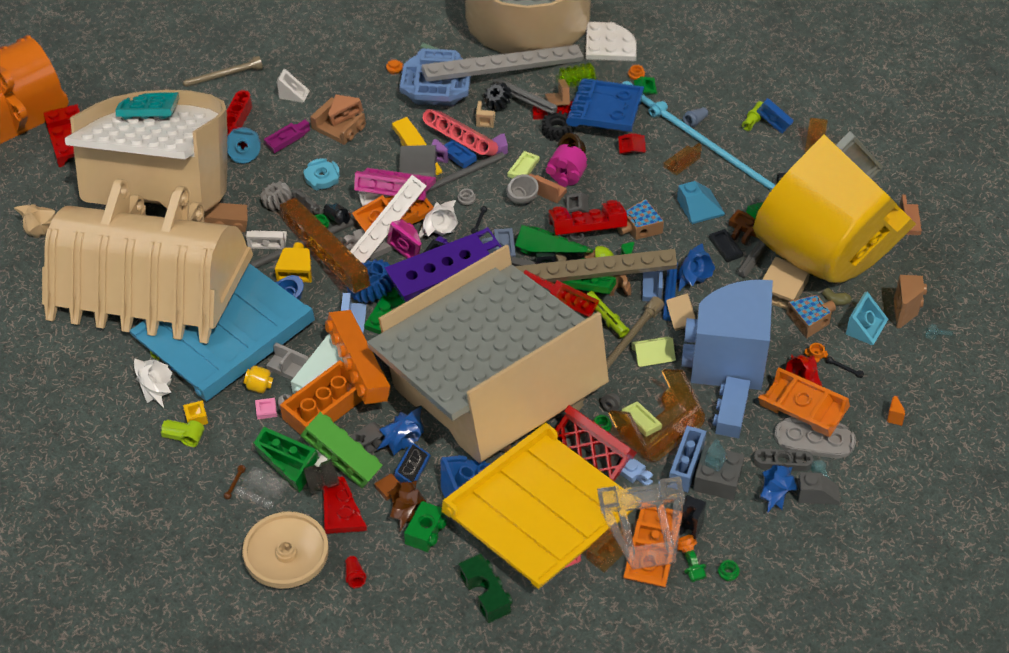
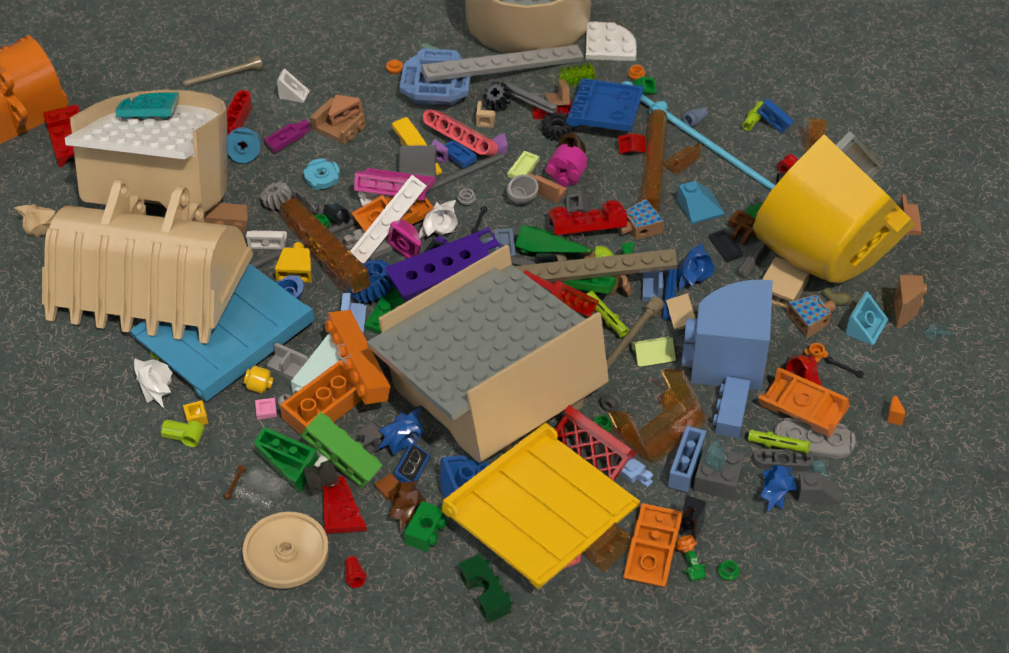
clear windscreen [597,476,684,569] -> none
yellowish green tile [621,401,662,437] -> none
none -> clear orange brick [643,109,667,211]
none -> lime pin [748,429,811,454]
none -> red wheel [777,154,798,173]

